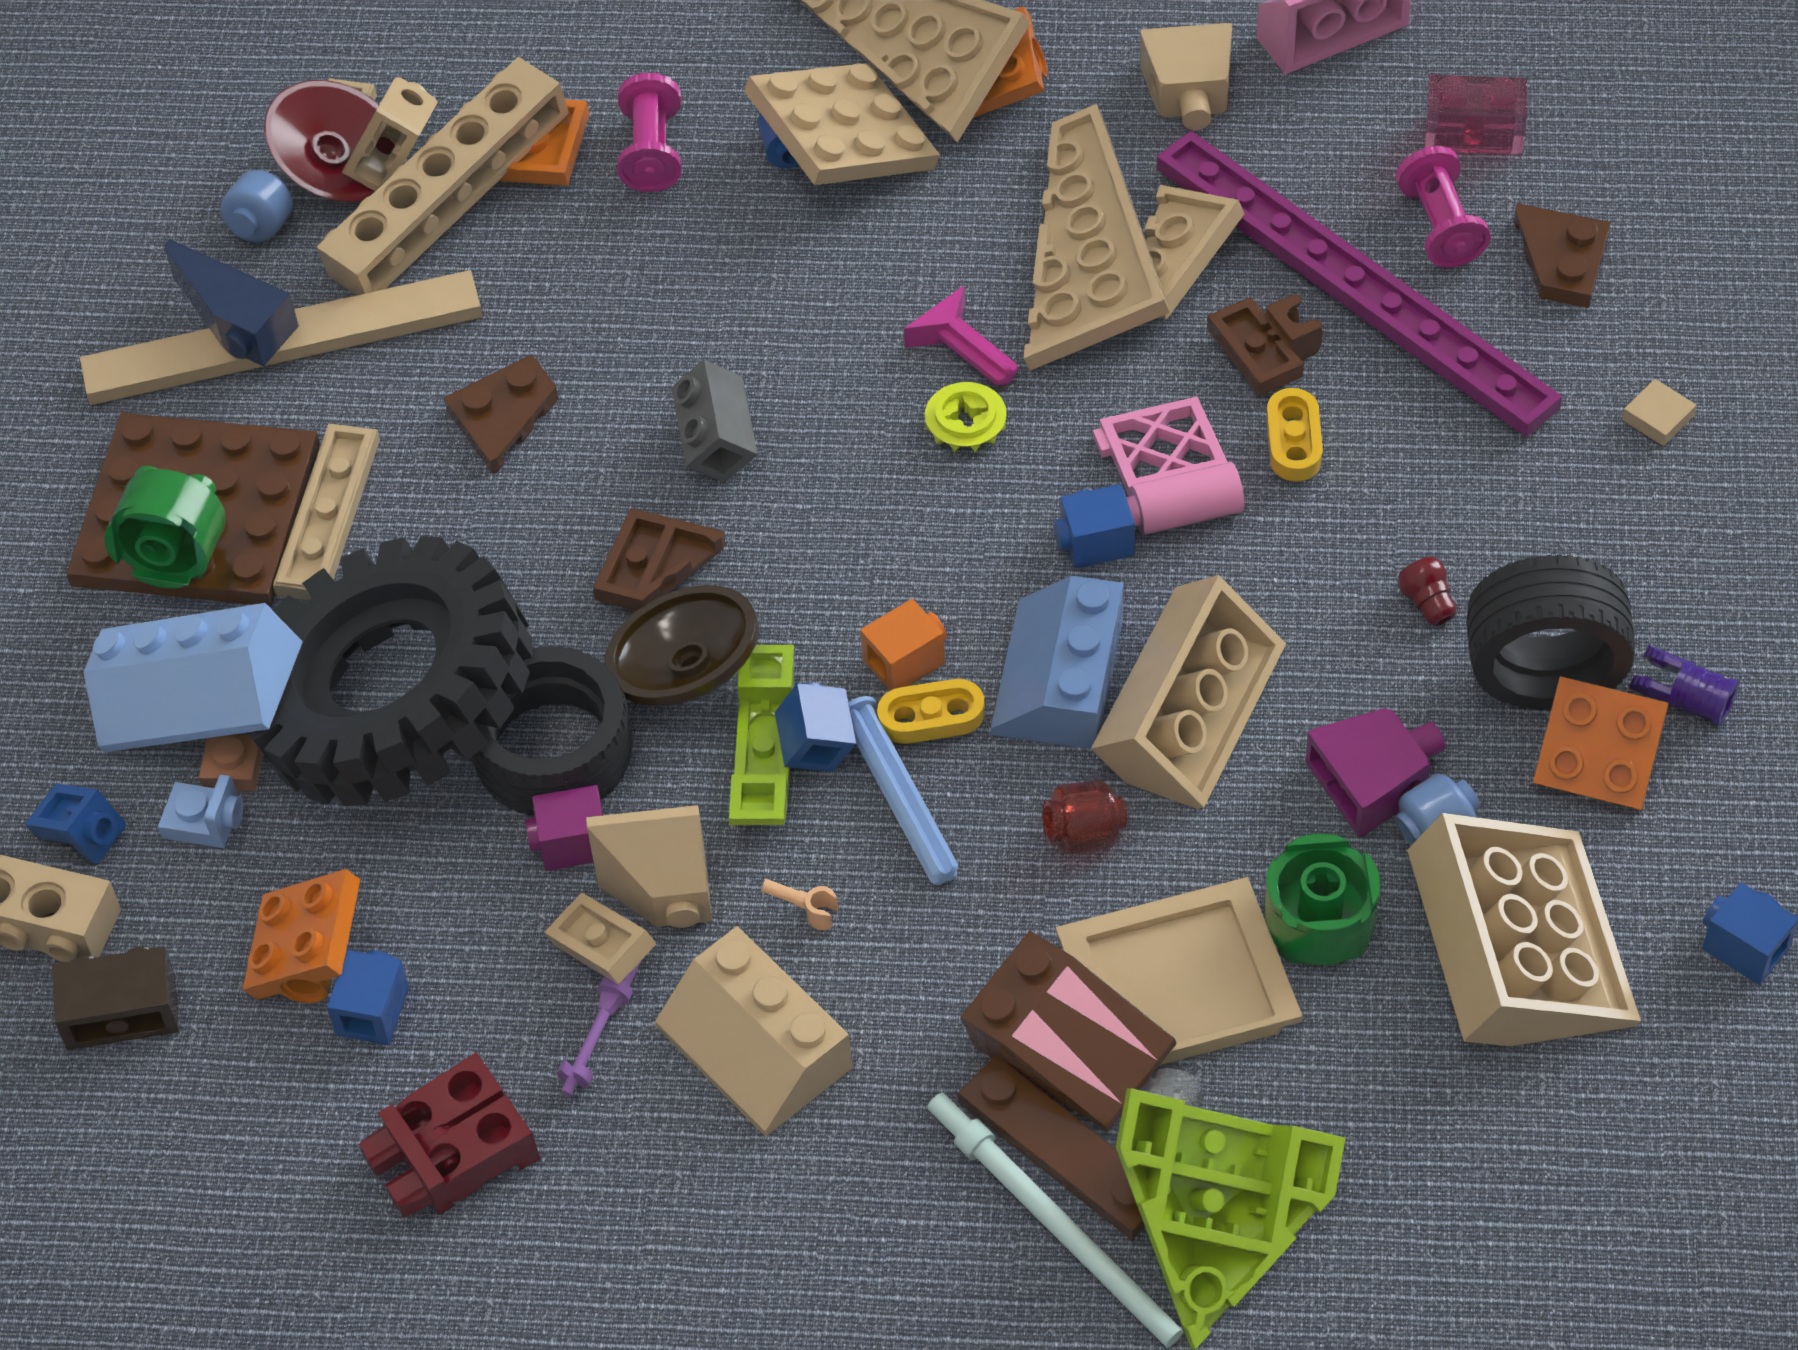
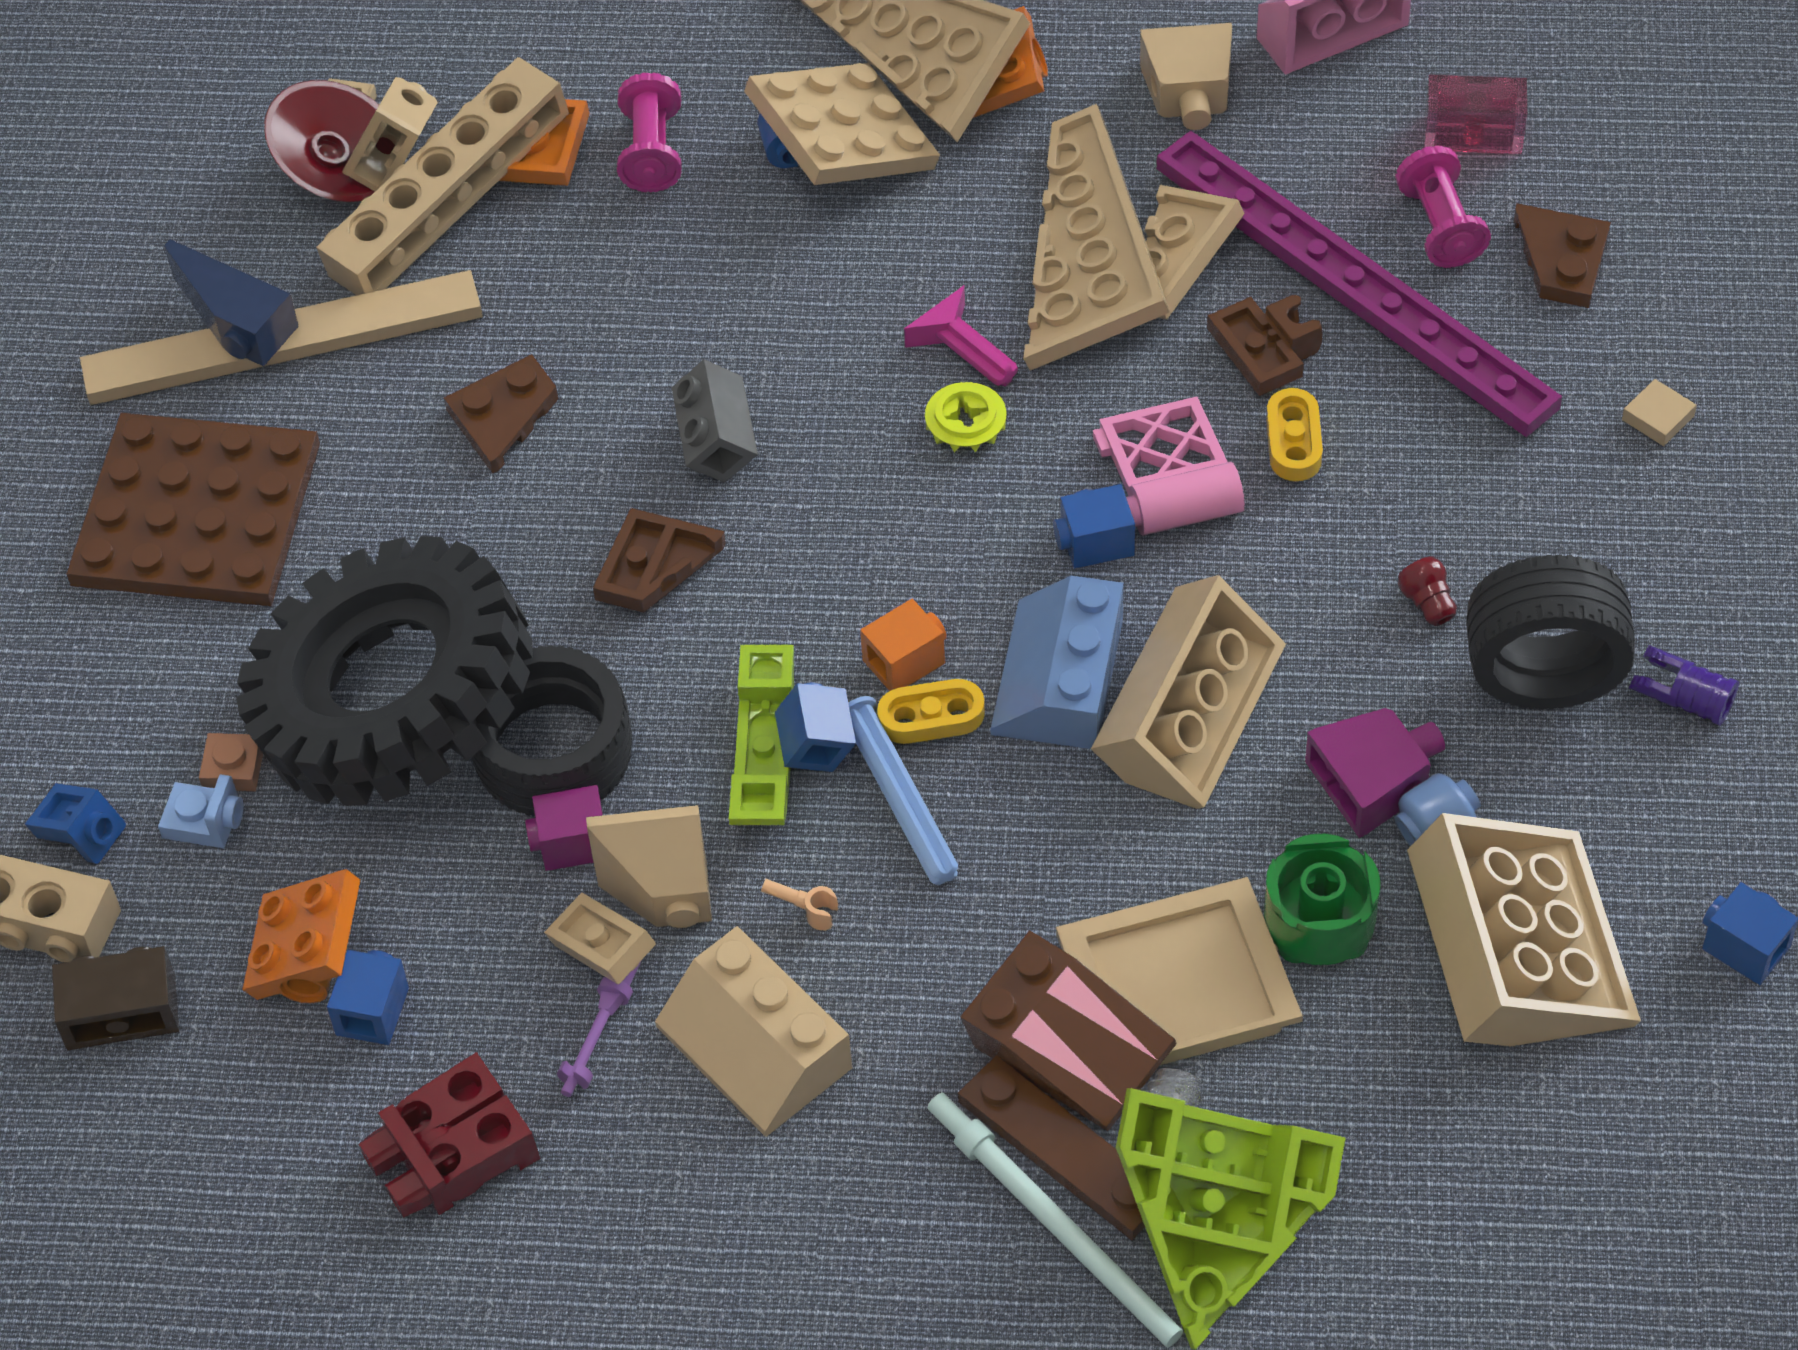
light blue slope [84,603,303,752] -> none
green brick [104,466,226,588] -> none
medium blue head [220,170,293,243] -> none
tan tile [273,423,380,600] -> none
dark brown dish [605,585,759,706] -> none
clear red head [1042,780,1127,855] -> none
orange plate [1533,676,1669,811] -> none

